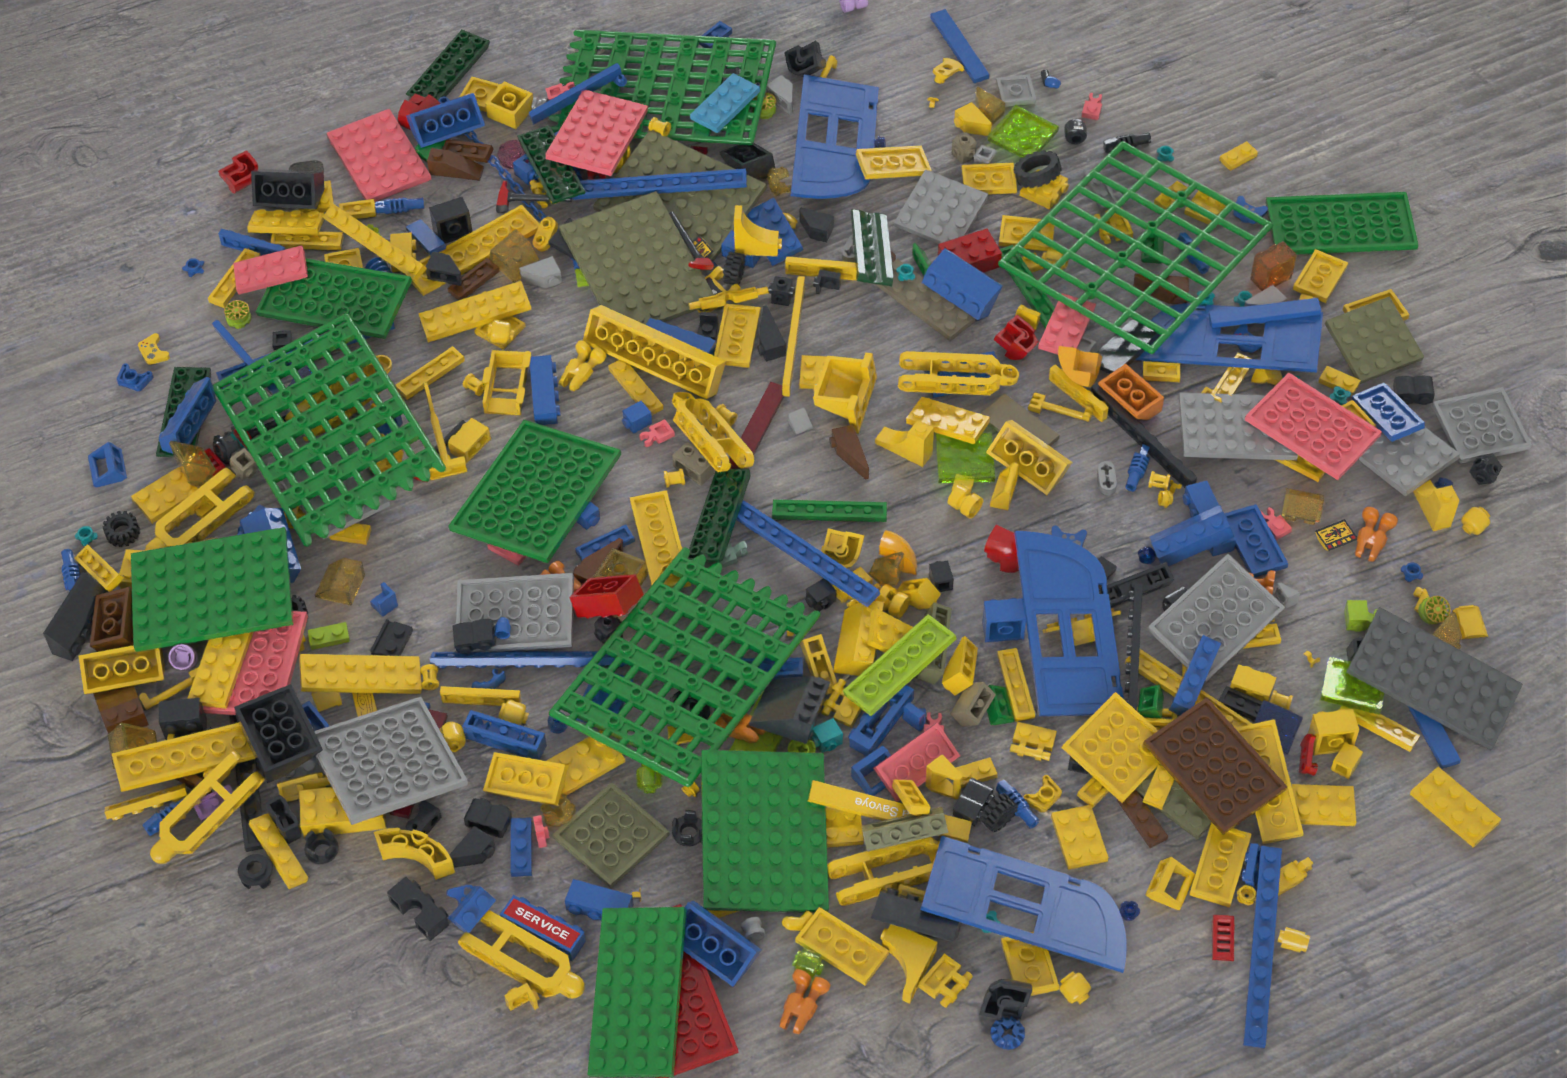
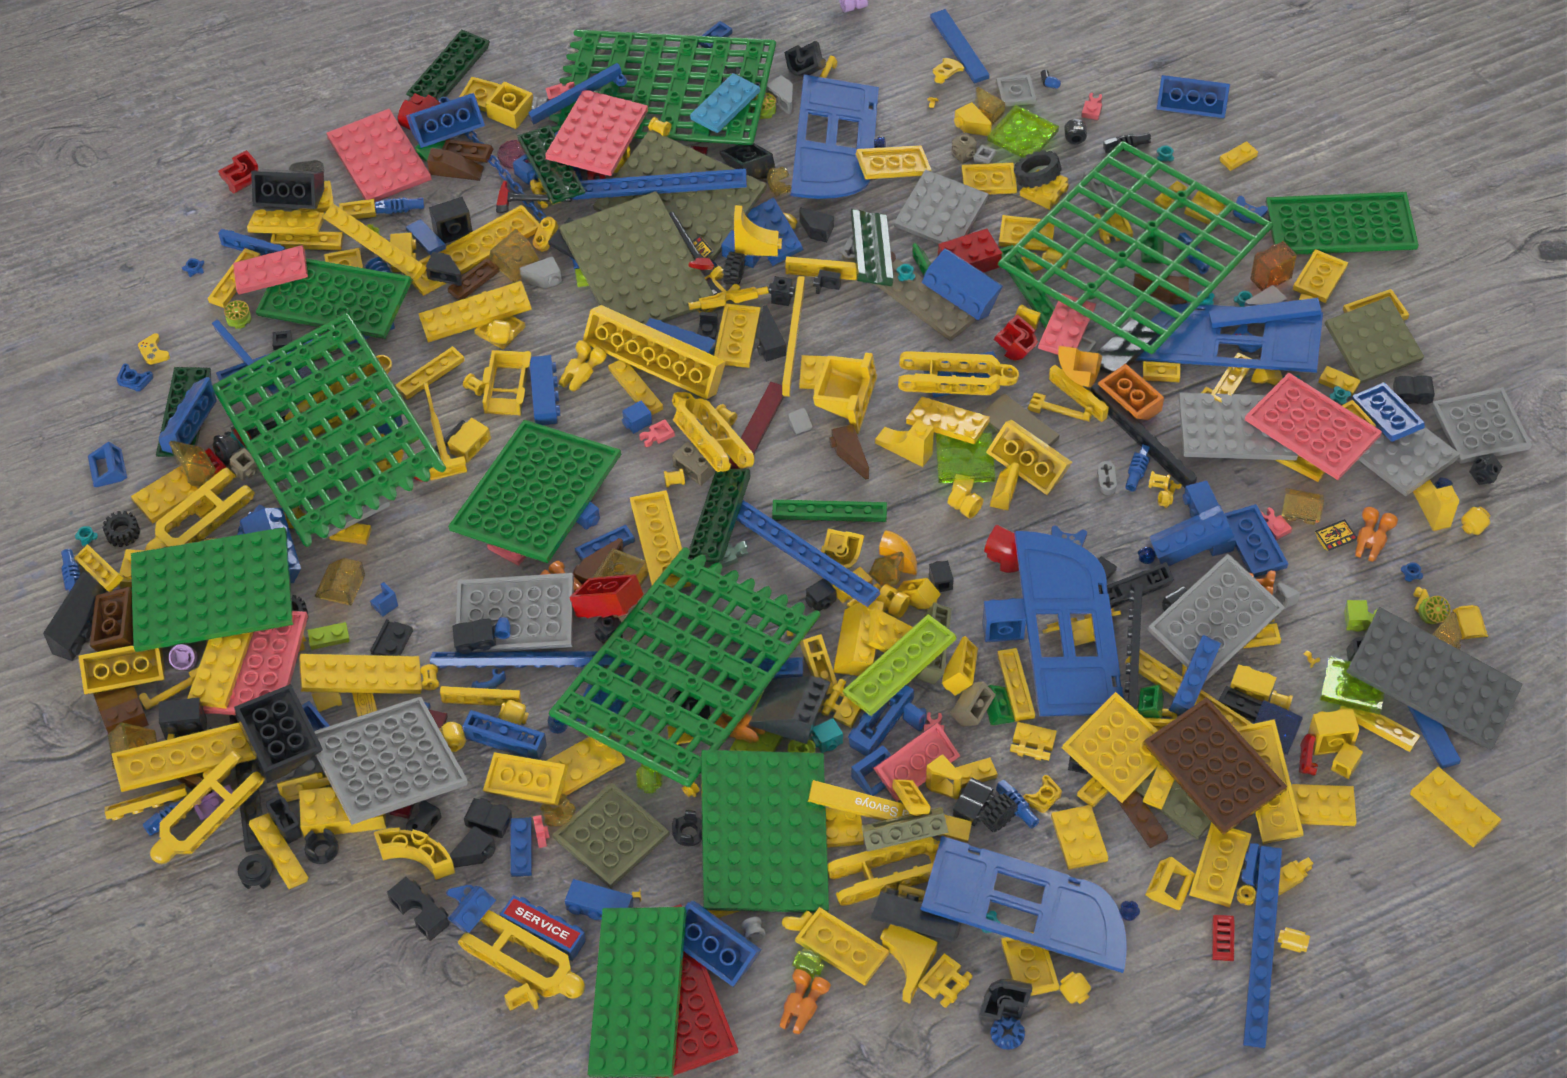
none -> blue slope [1157,75,1230,118]

